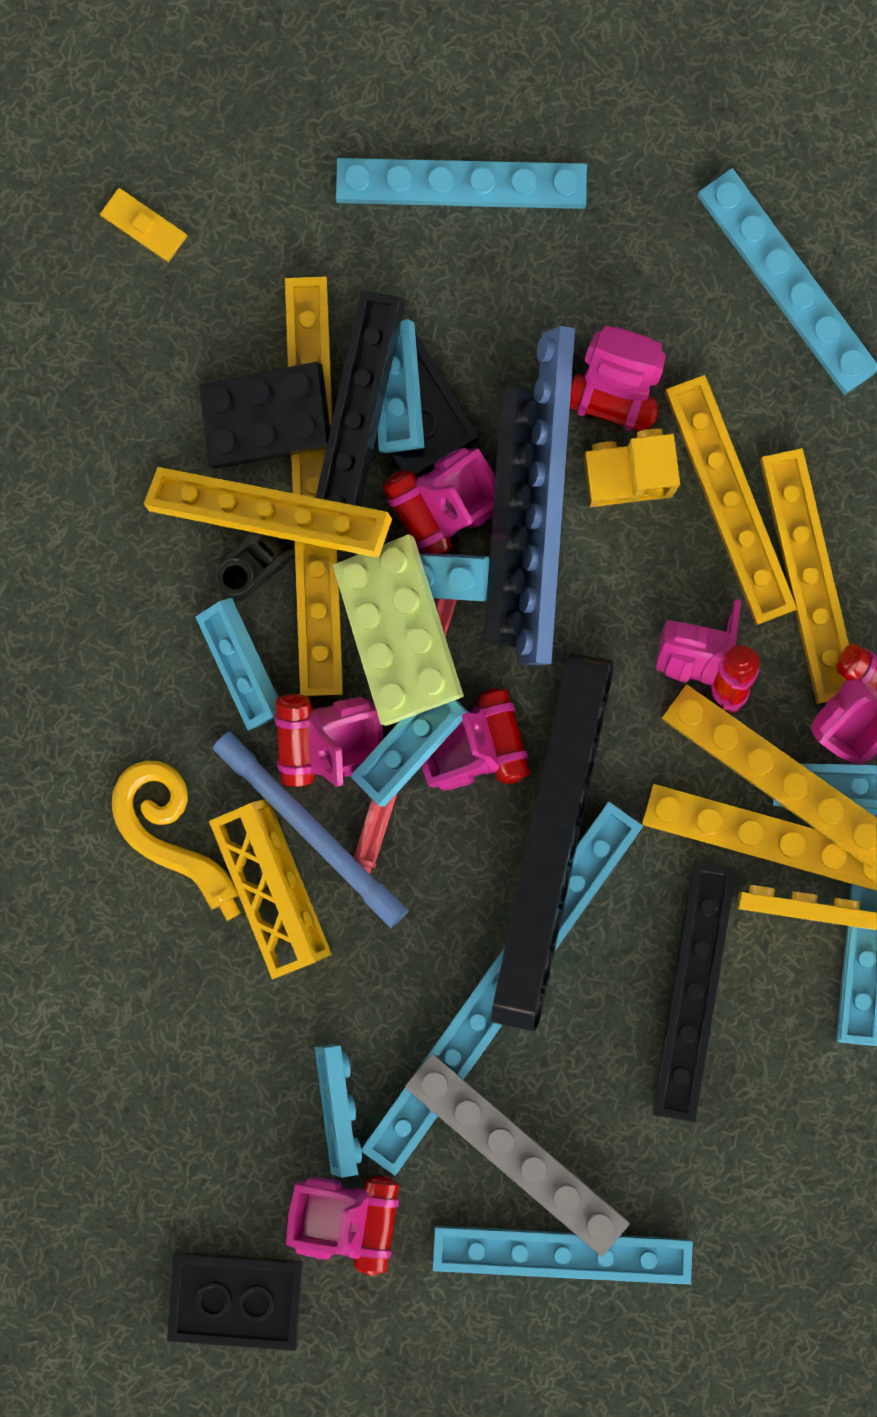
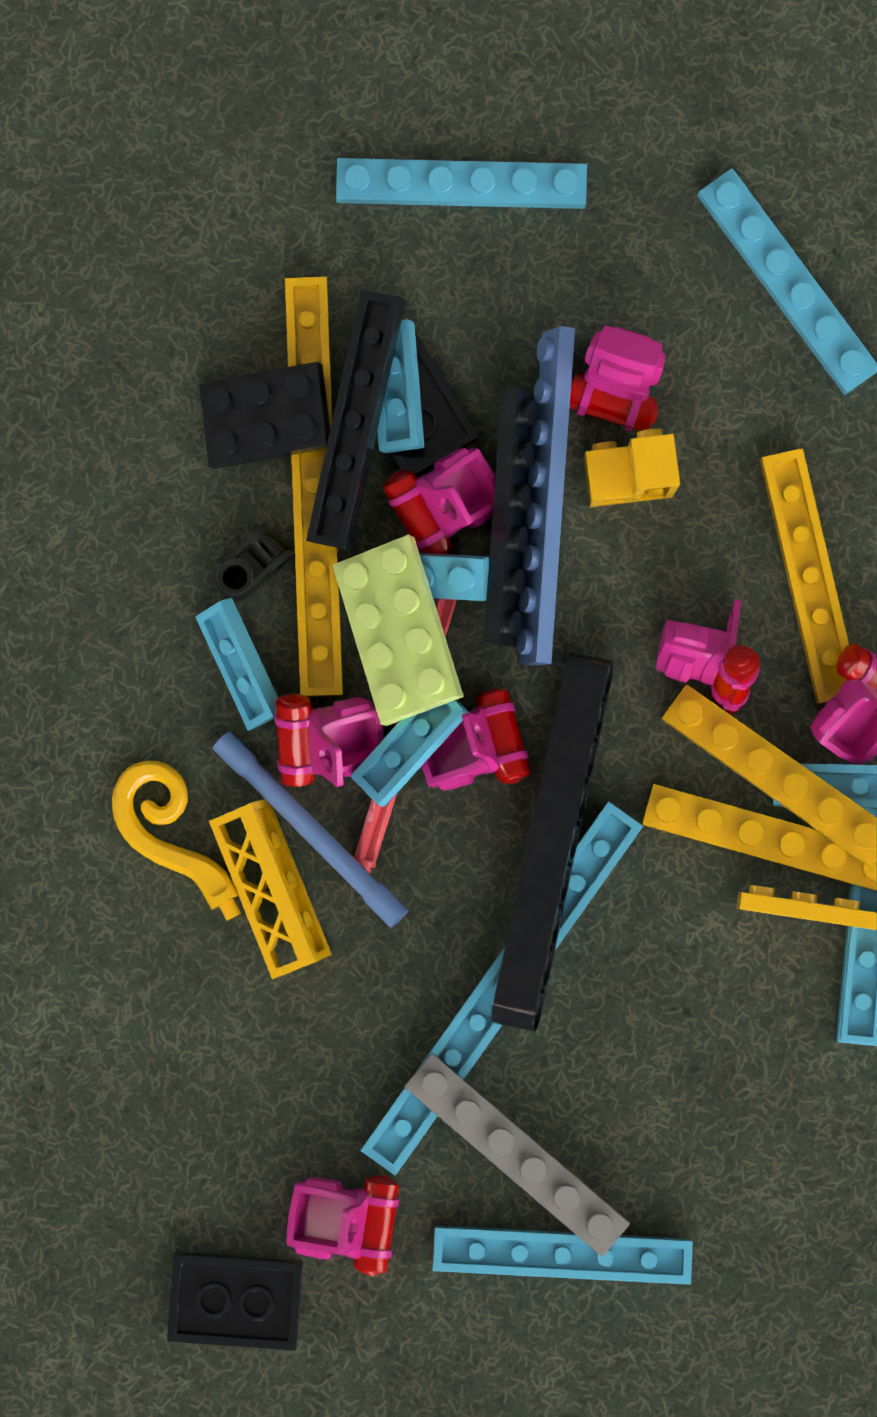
yellow piece [100,188,187,263] -> none
yellow plate [144,467,392,558] -> none
medium azure plate [314,1044,362,1178] -> none
black plate [652,861,737,1123] -> none
yellow plate [665,375,797,626] -> none

